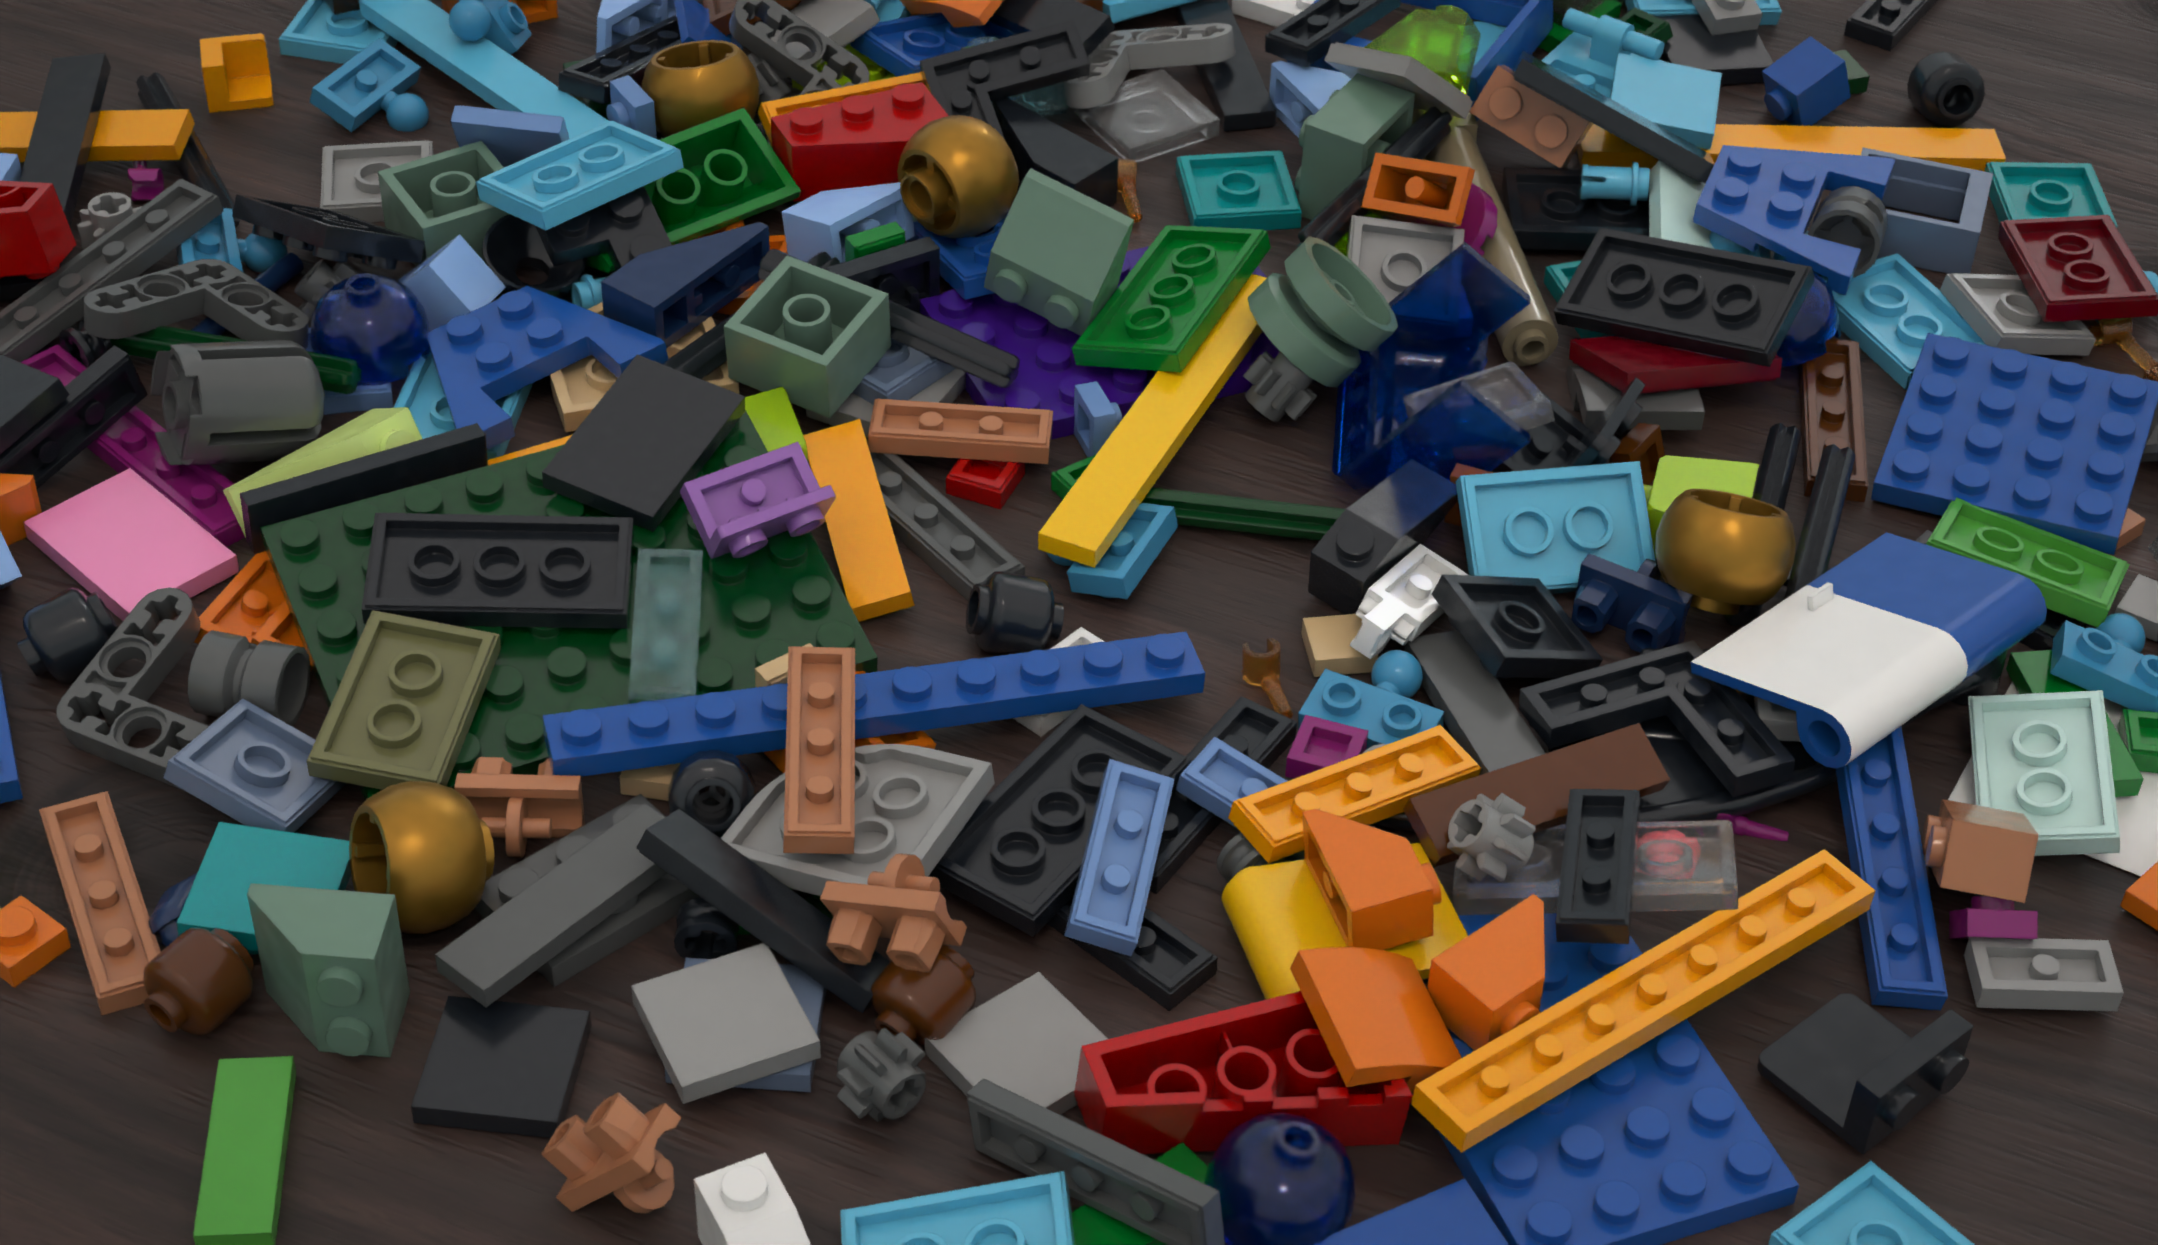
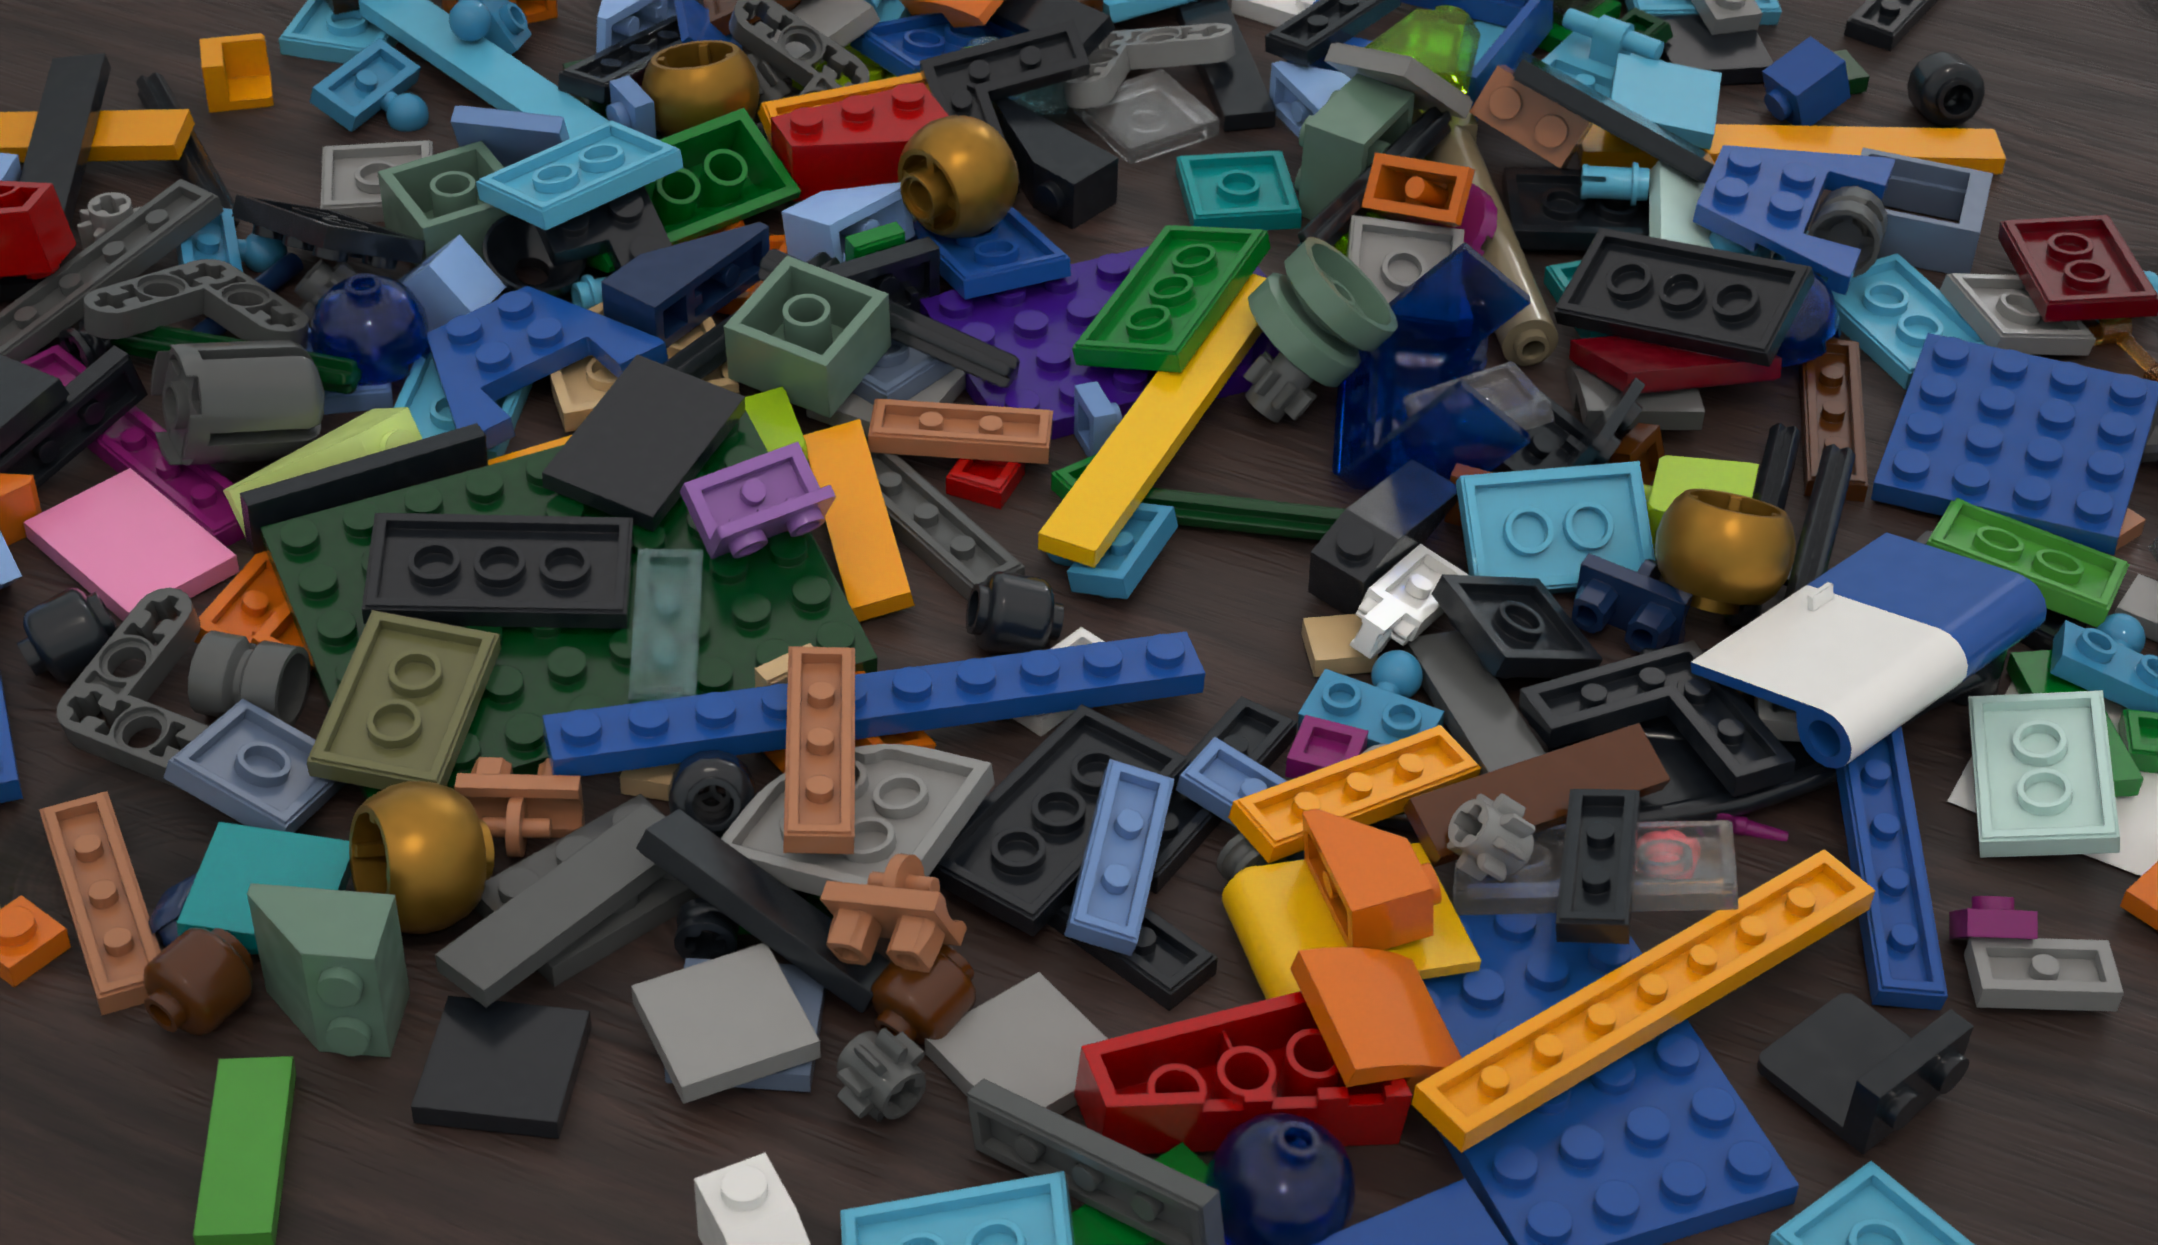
magenta hand [128,161,164,201] -> none
nougat hips [542,1092,682,1214] -> none
sand green slope [984,168,1134,336] -> none
clear orange hand [1117,159,1143,223] -> none
clear orange hand [1242,638,1293,719] -> none
orange slope [1427,894,1545,1051] -> none
nougat brick [1921,799,2038,903] -> none
teal tile [1984,162,2118,227] -> none

